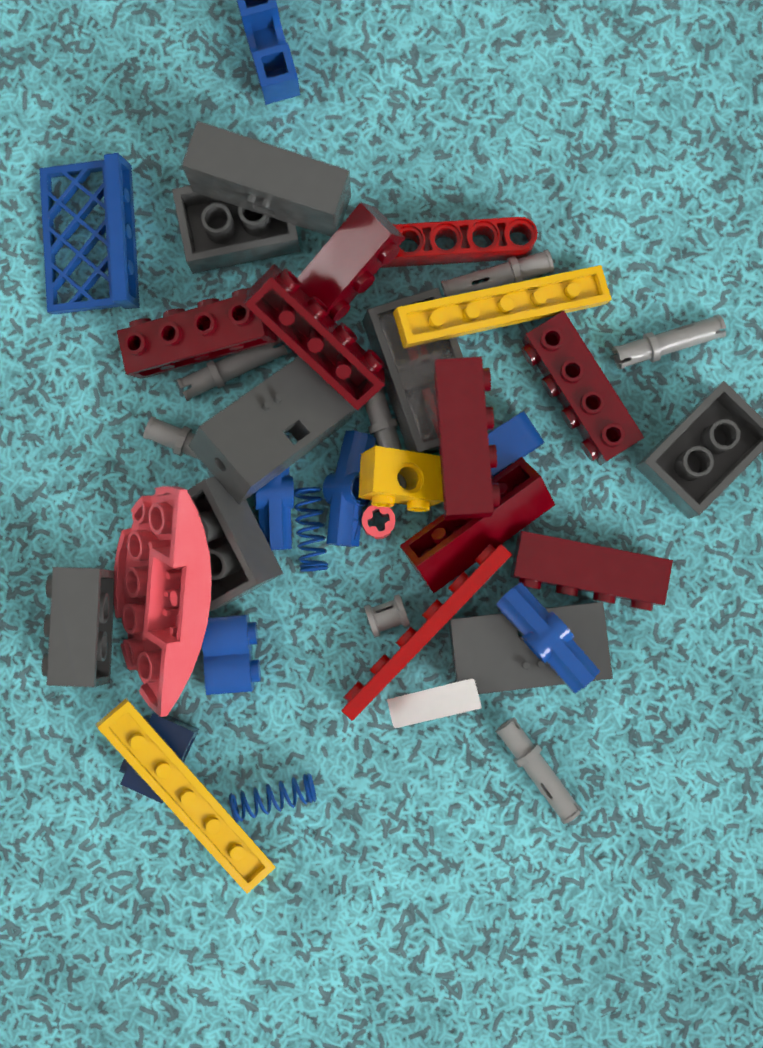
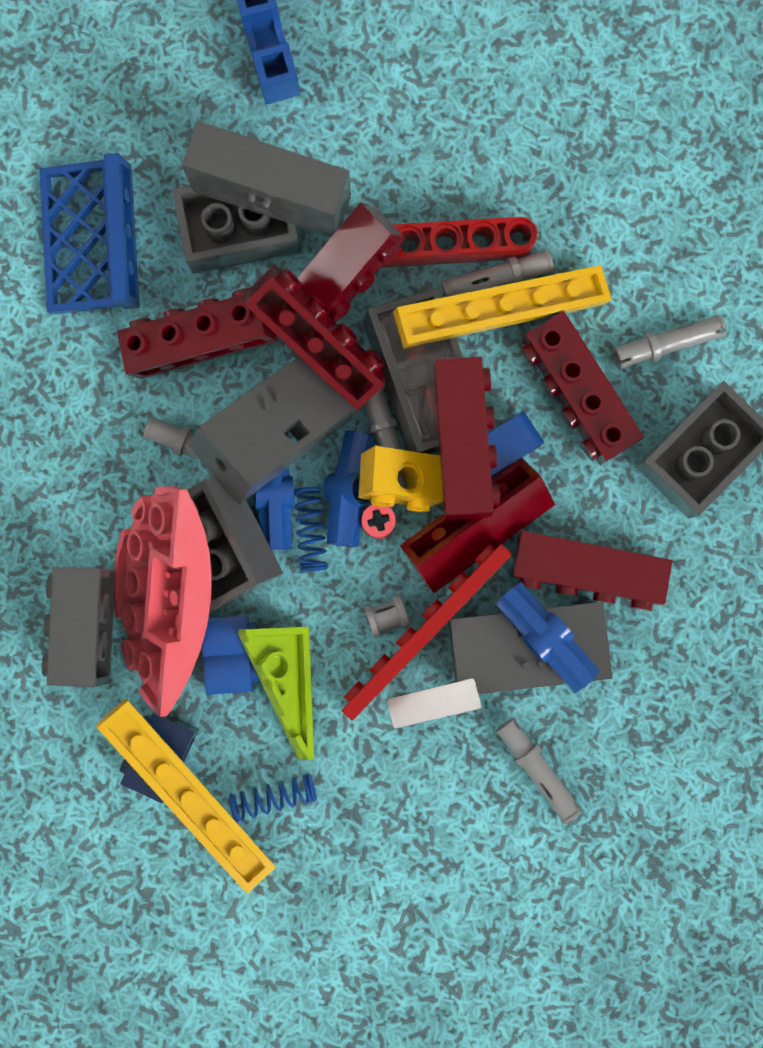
light grey pin [177,336,288,401] -> none
none -> lime wing [238,627,314,760]

